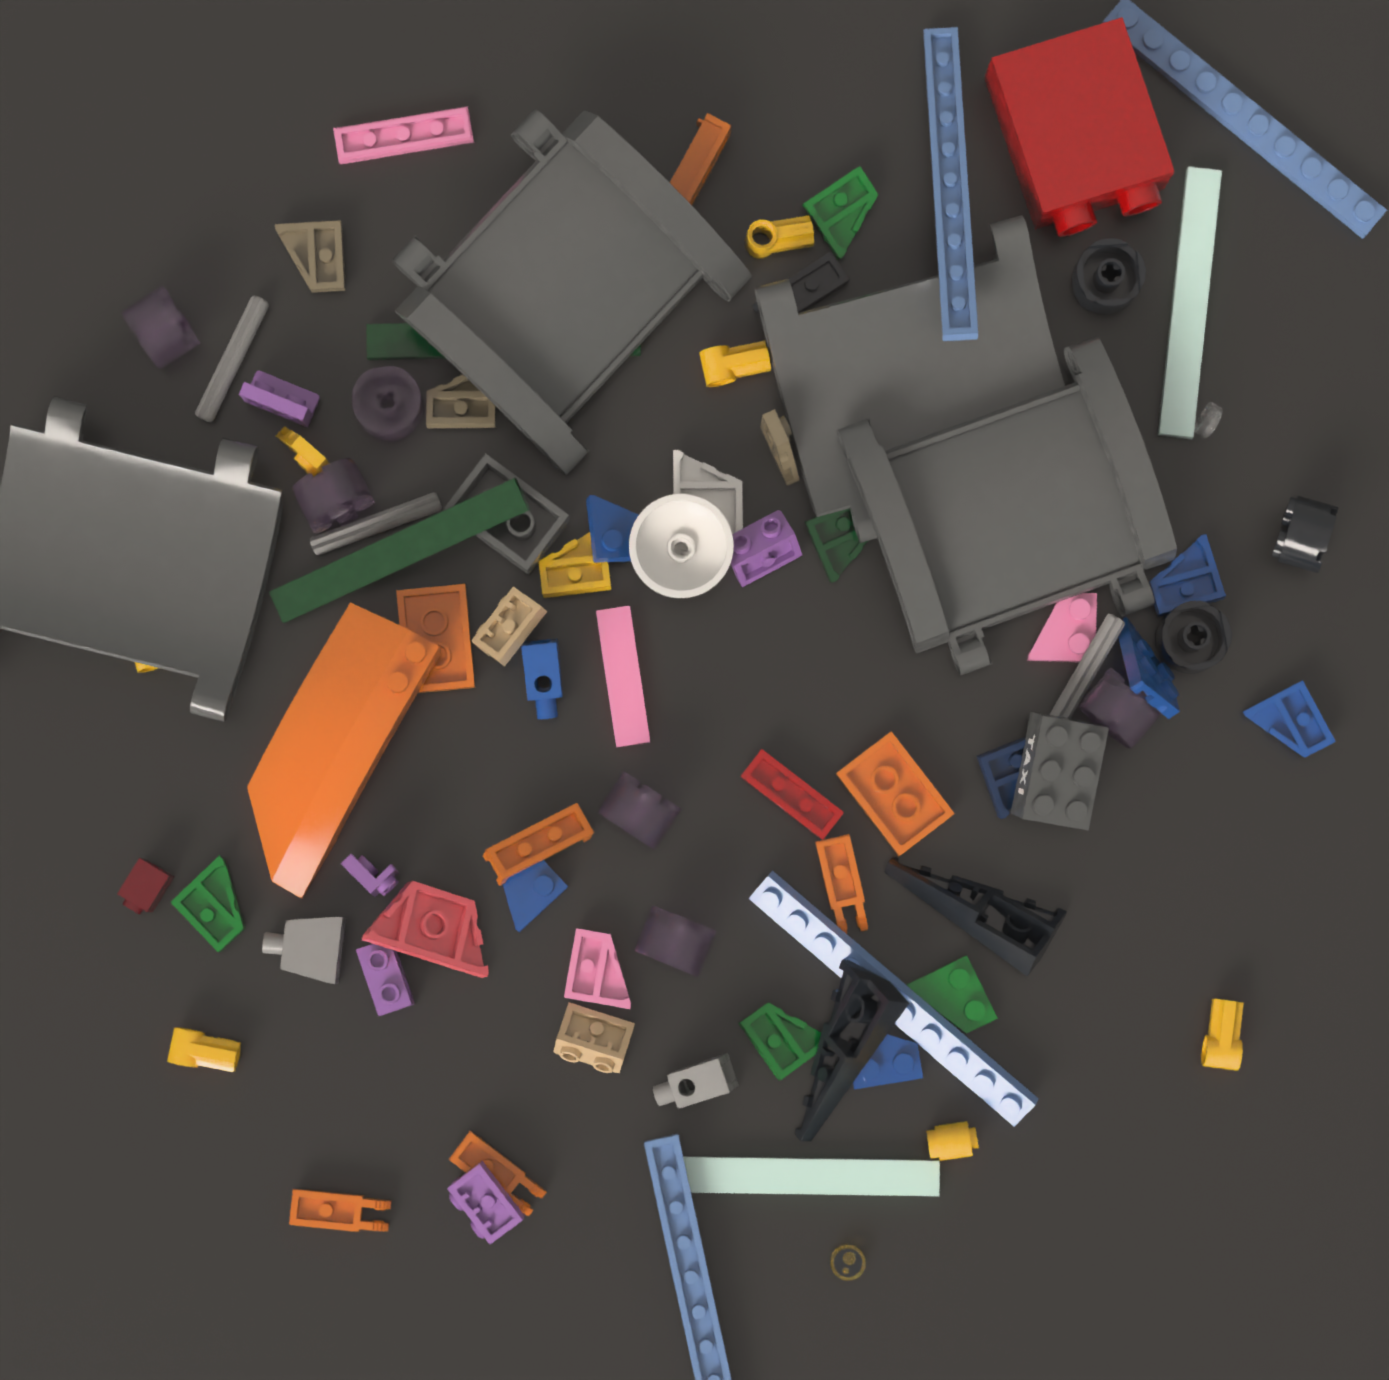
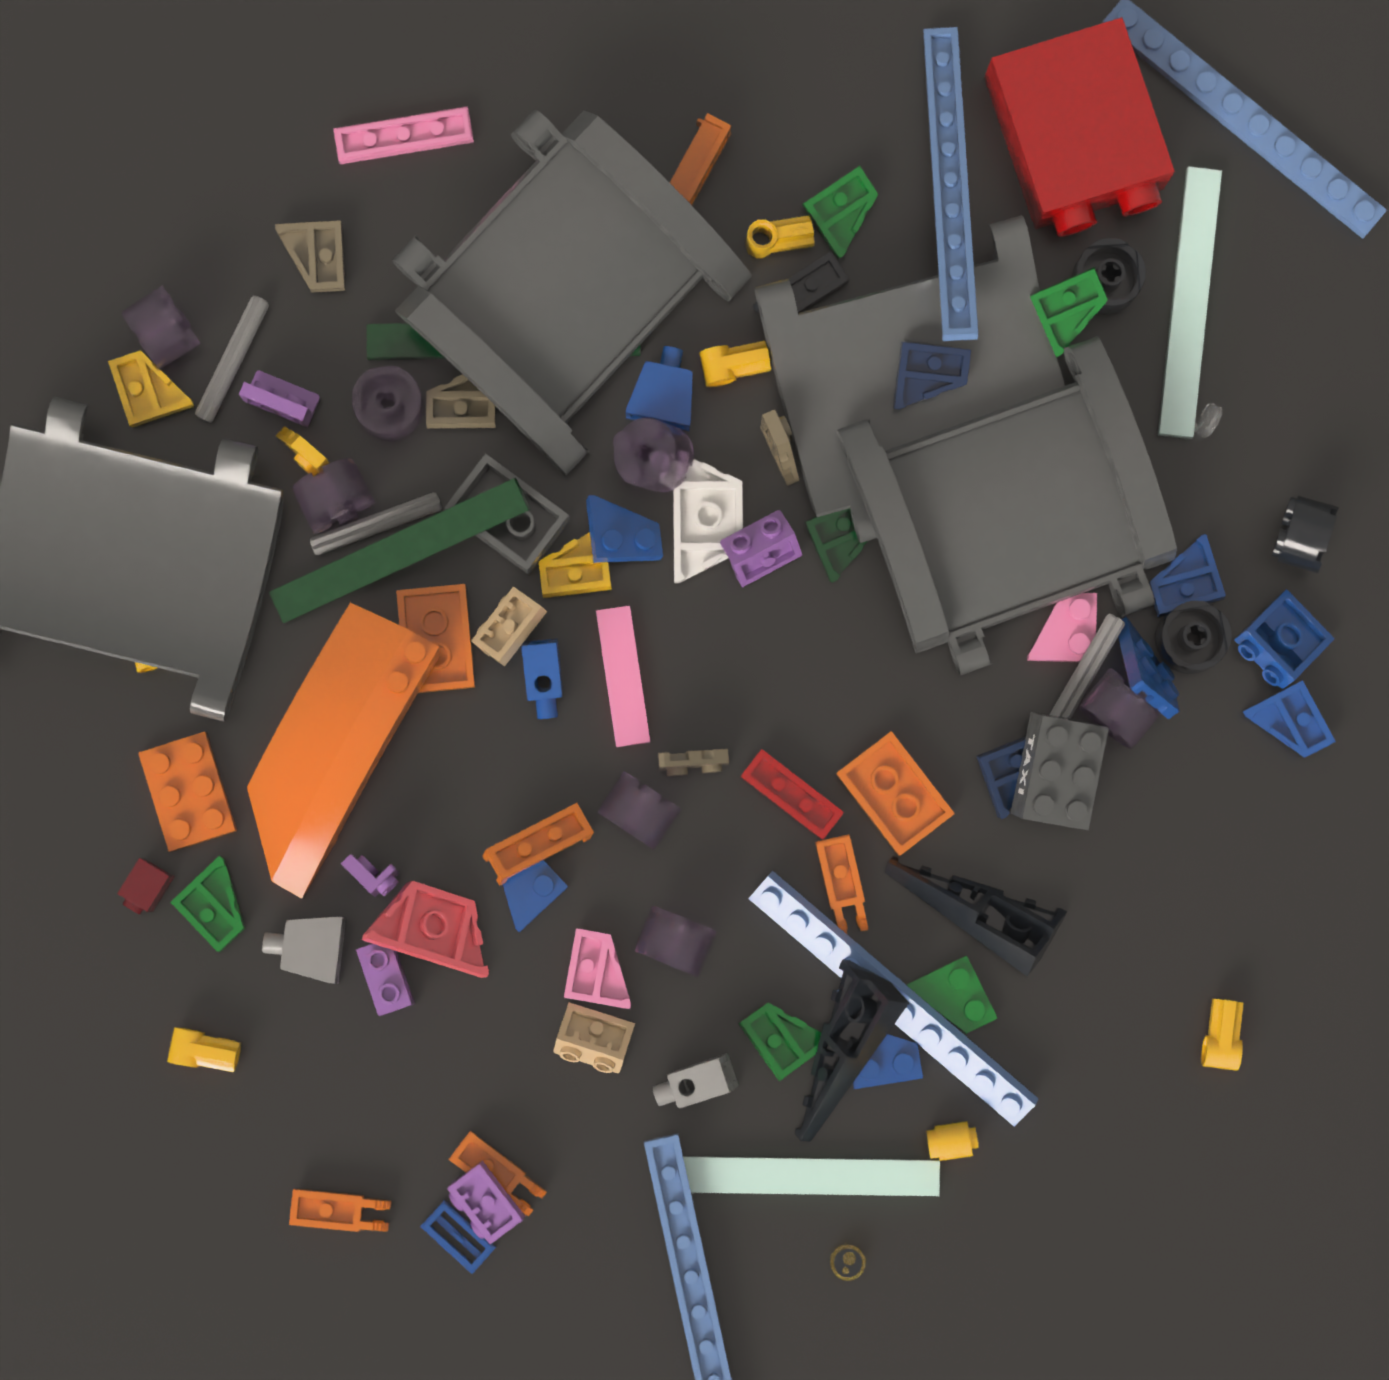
white dish [629,494,734,598] -> none
none -> yellow wing [108,350,194,428]
none -> orange plate [138,731,237,852]
none -> blue tile [420,1200,496,1274]
none -> clear purple brick [613,418,694,492]
none -> blue torso [626,346,693,432]
none -> dark tan wing [658,749,729,777]
none -> dark blue wing [893,341,971,409]
none -> green wing [1030,267,1108,357]
none -> blue plate [1234,589,1335,689]

